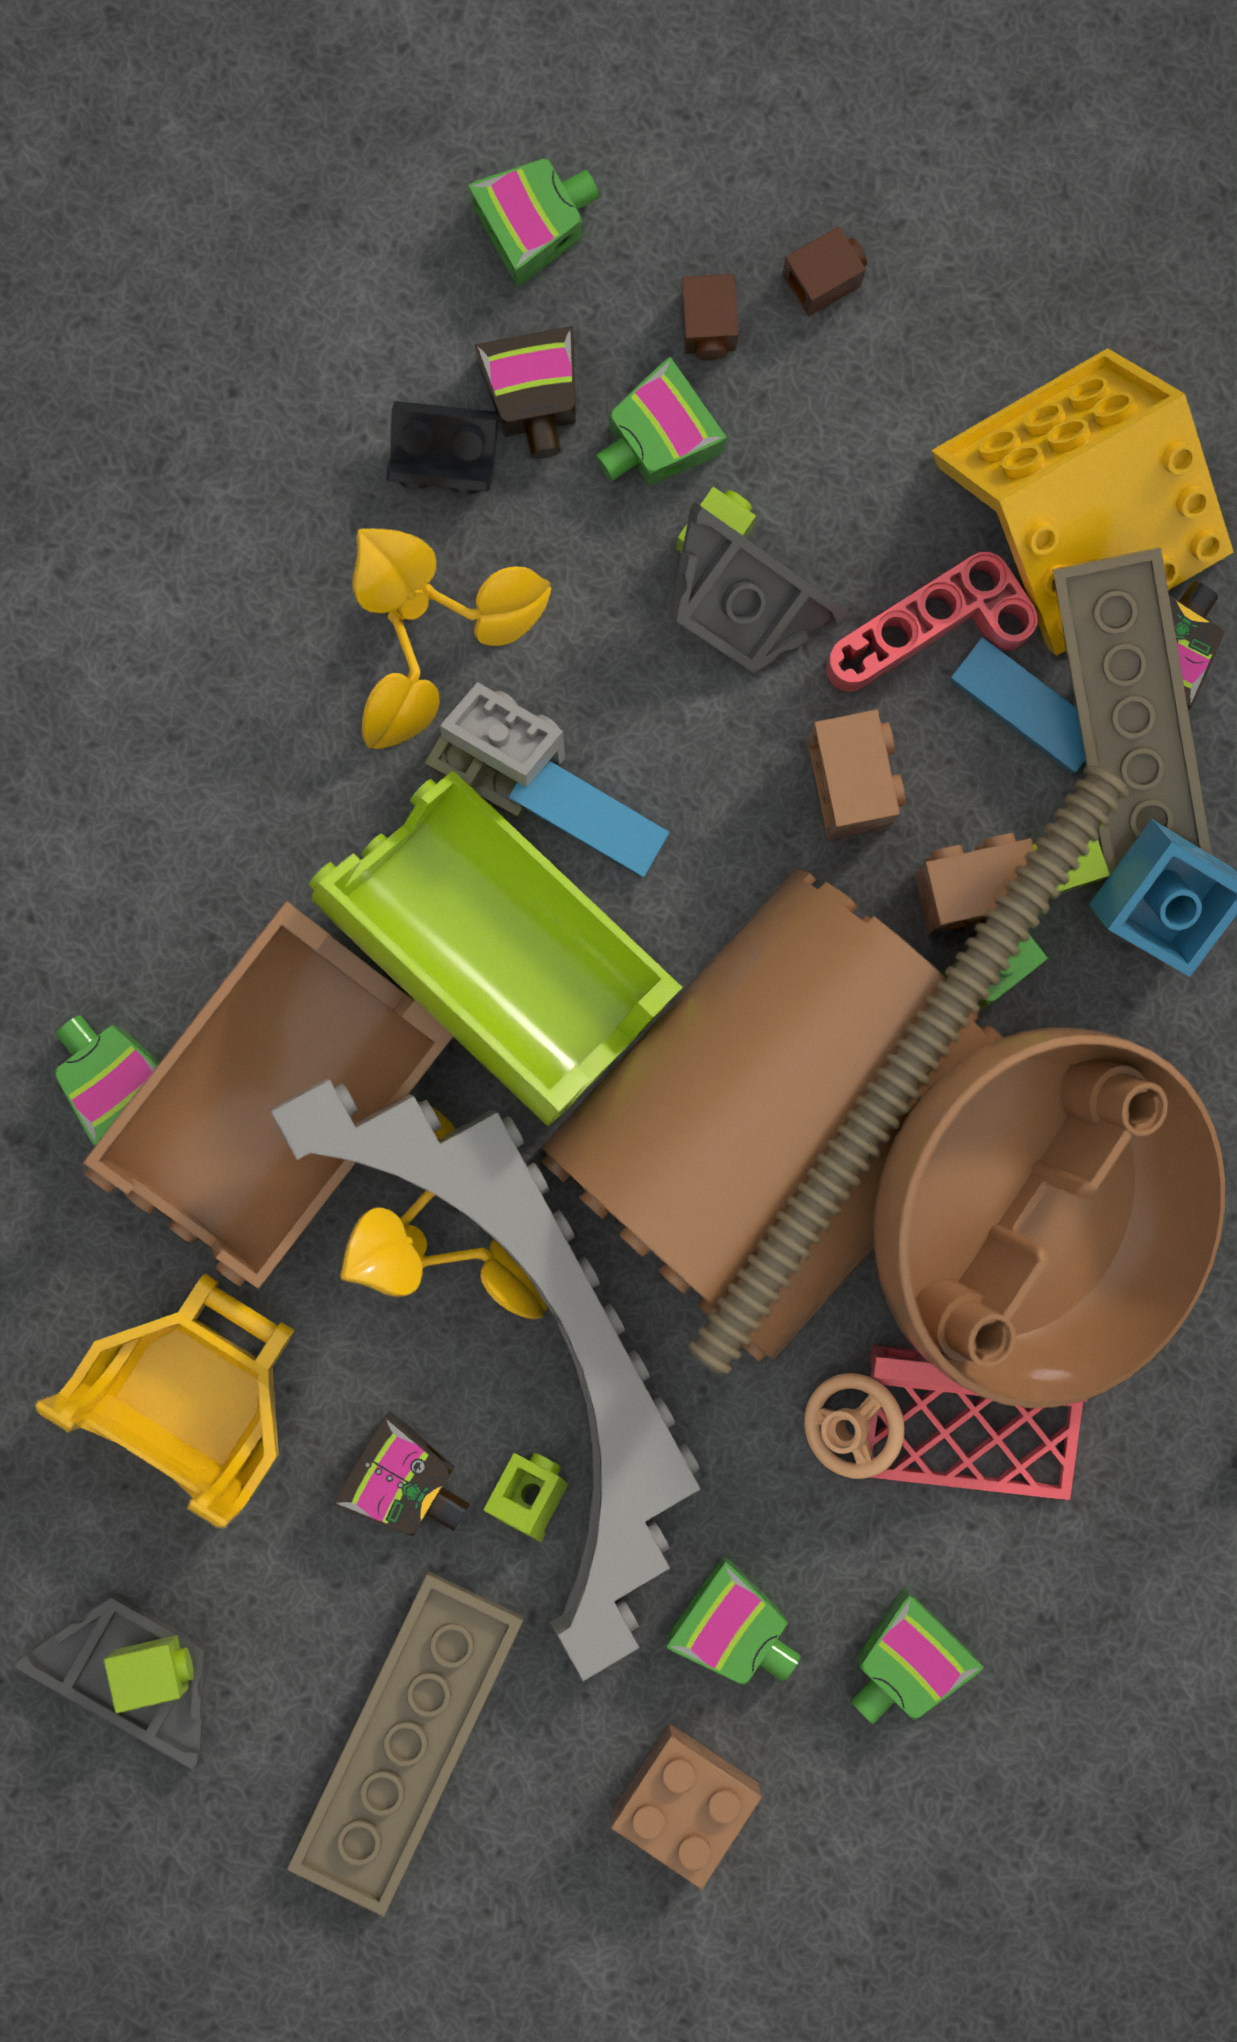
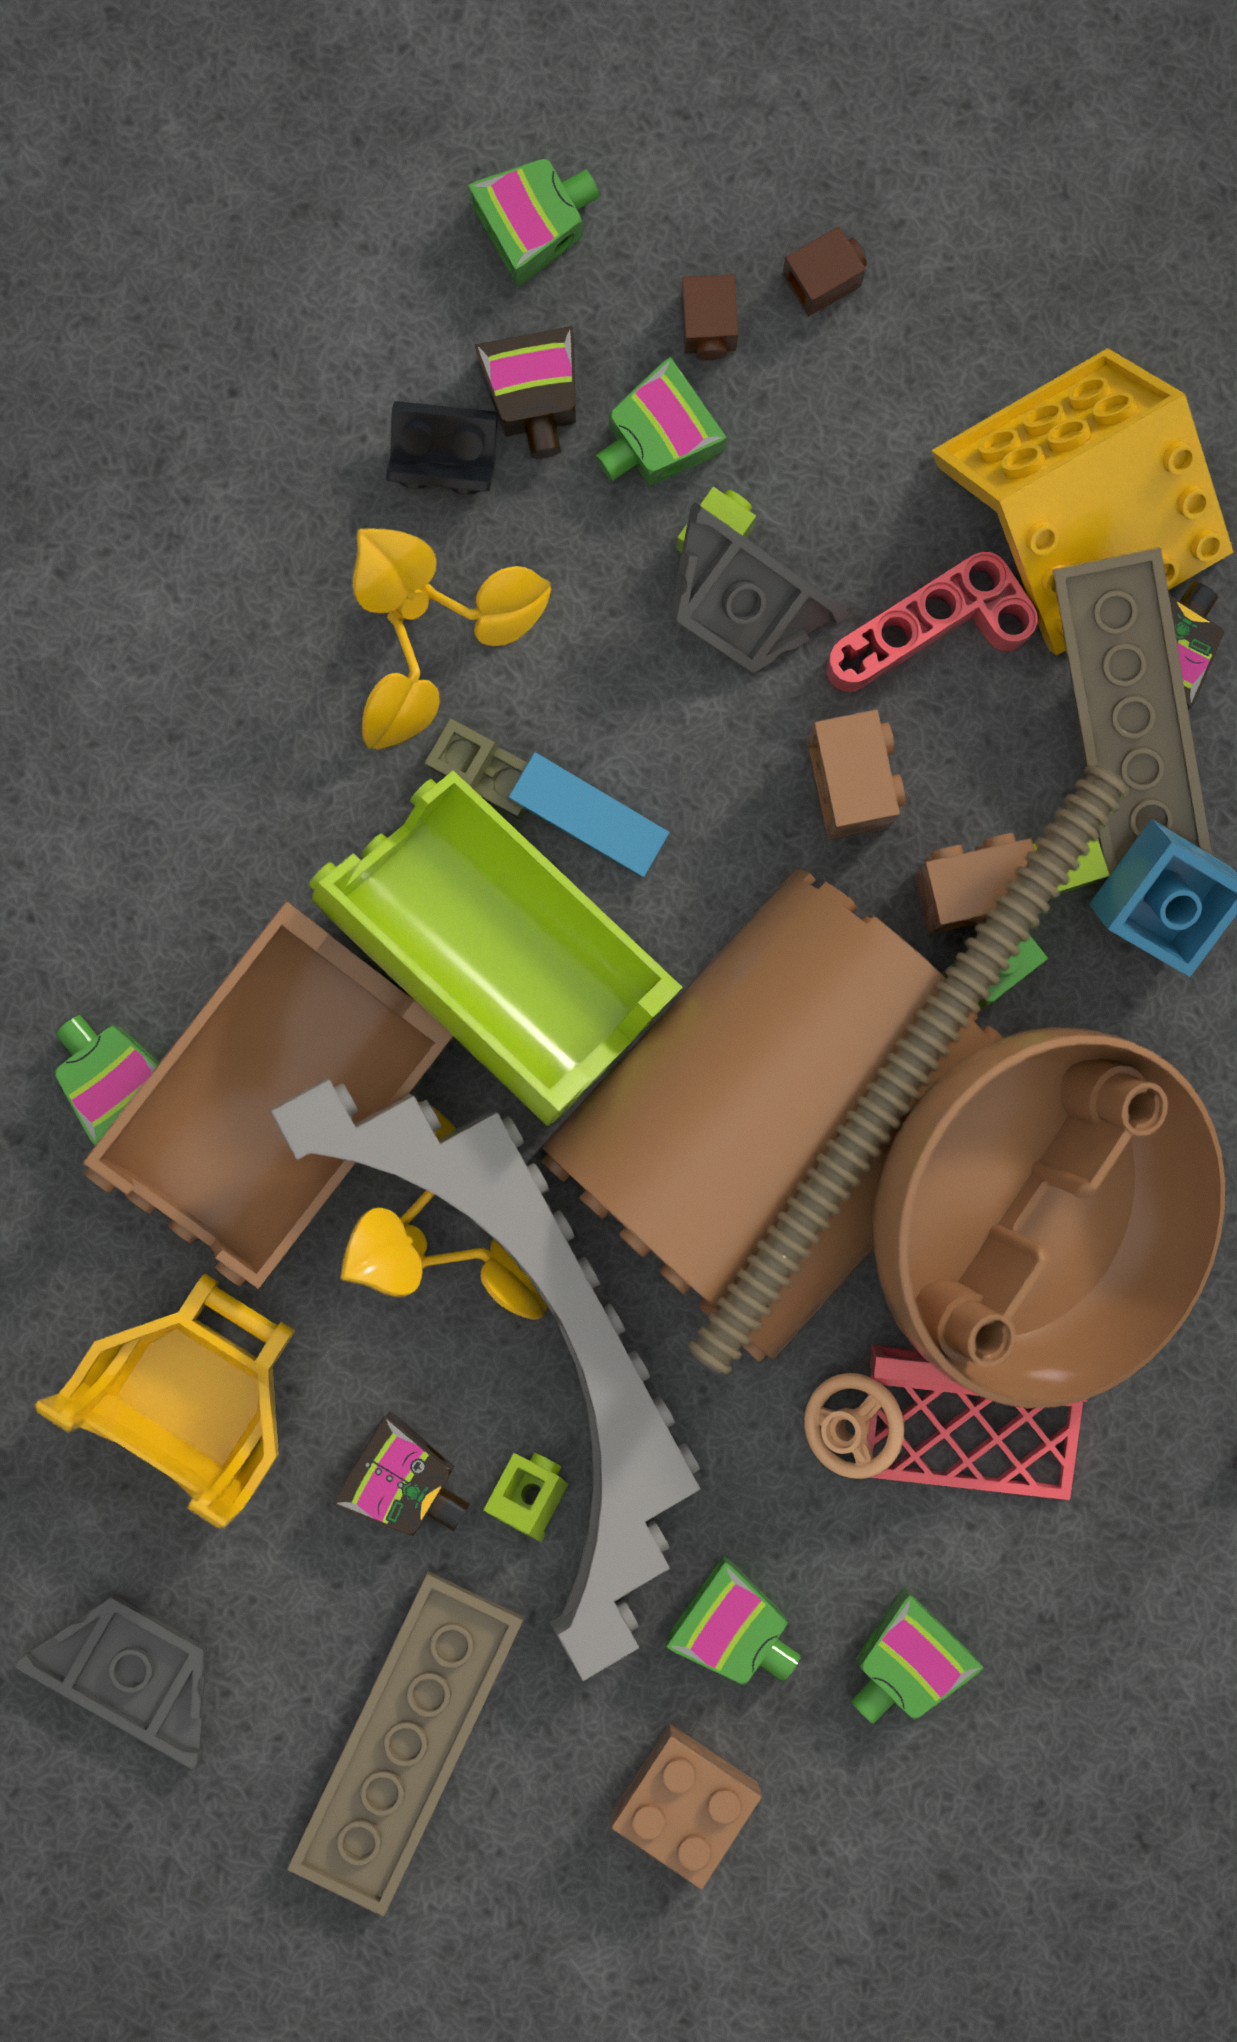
lime brick [104,1635,194,1713] -> none
light grey bracket [440,682,565,787] -> none
dark azure tile [949,637,1085,775] -> none

